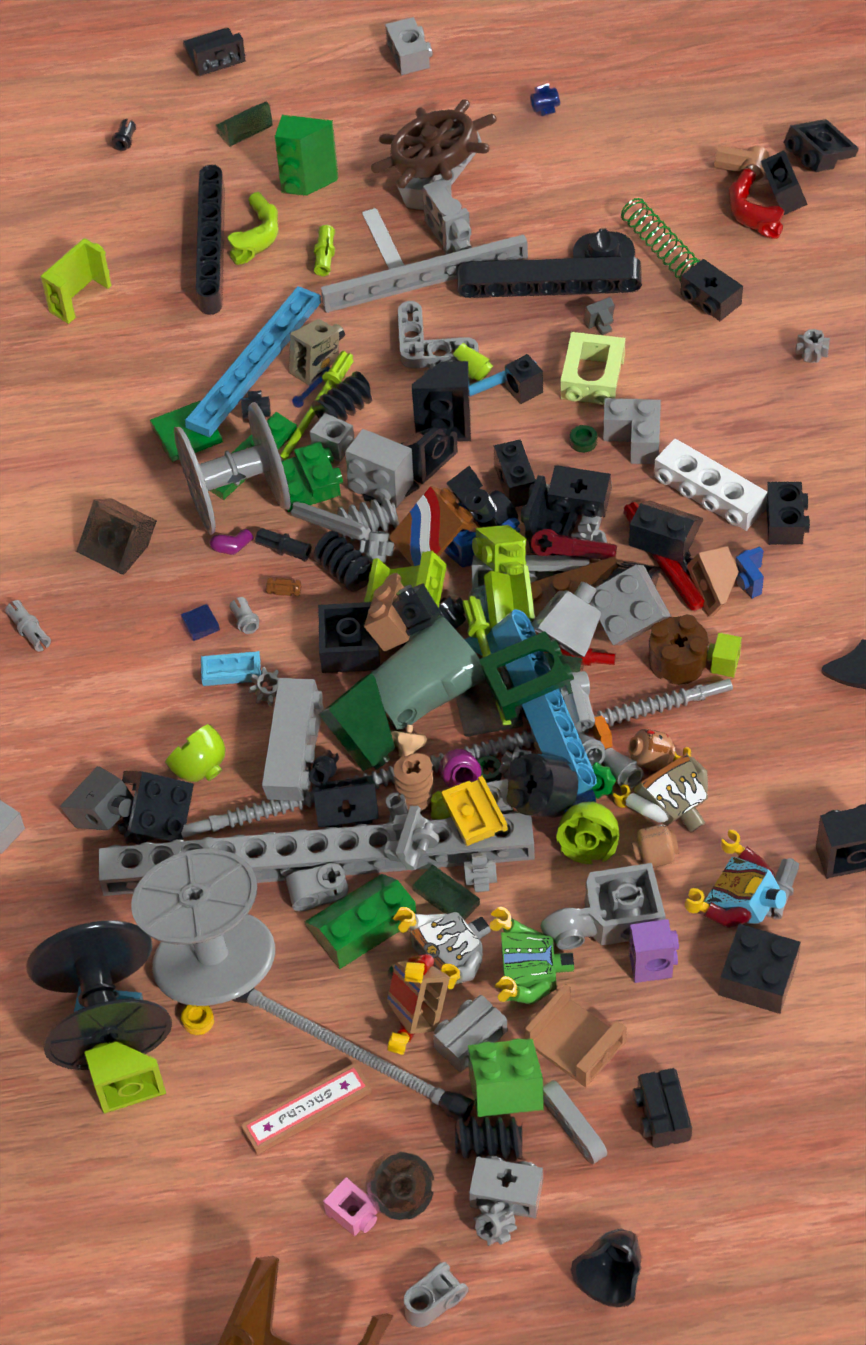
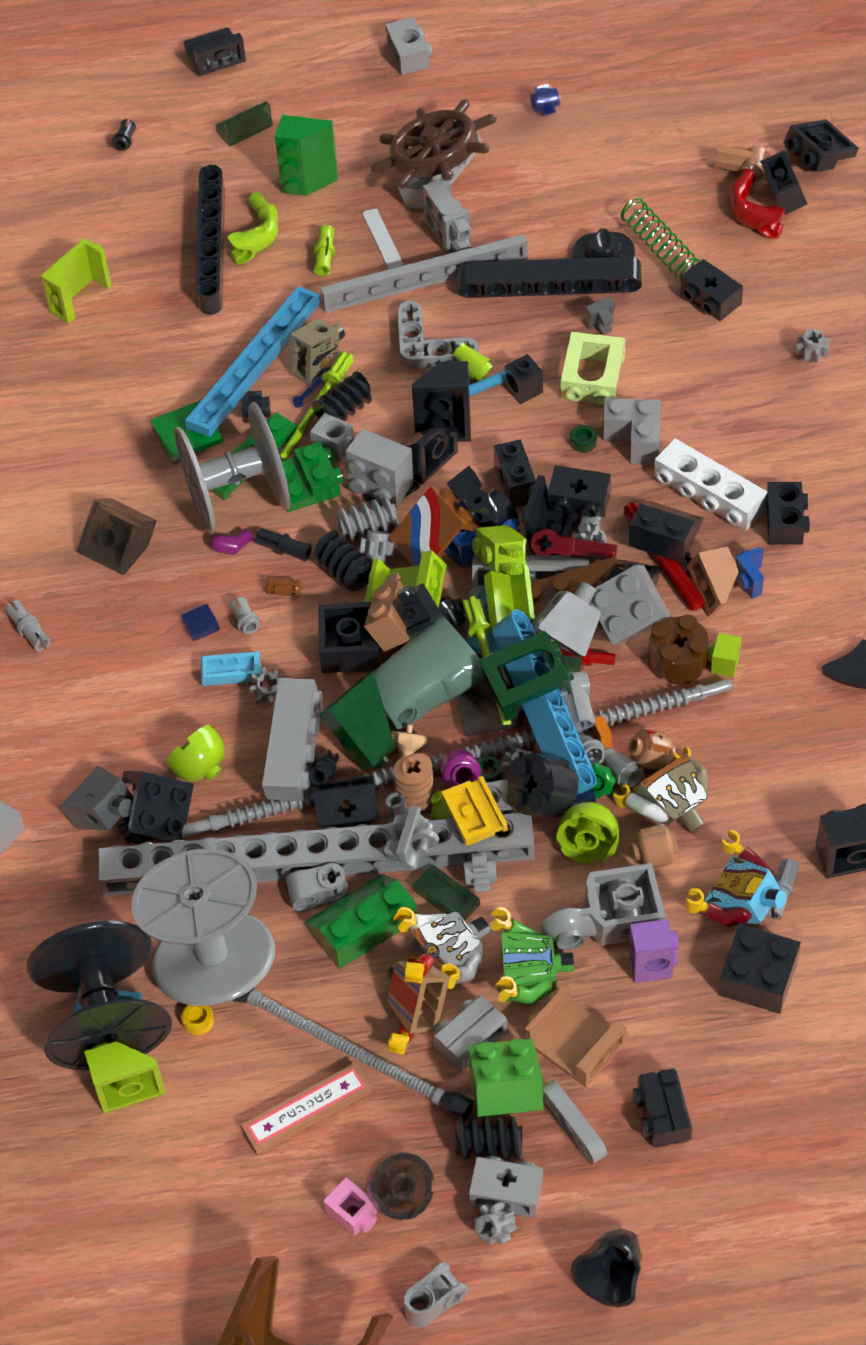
light grey axle [291,502,371,541] -> none

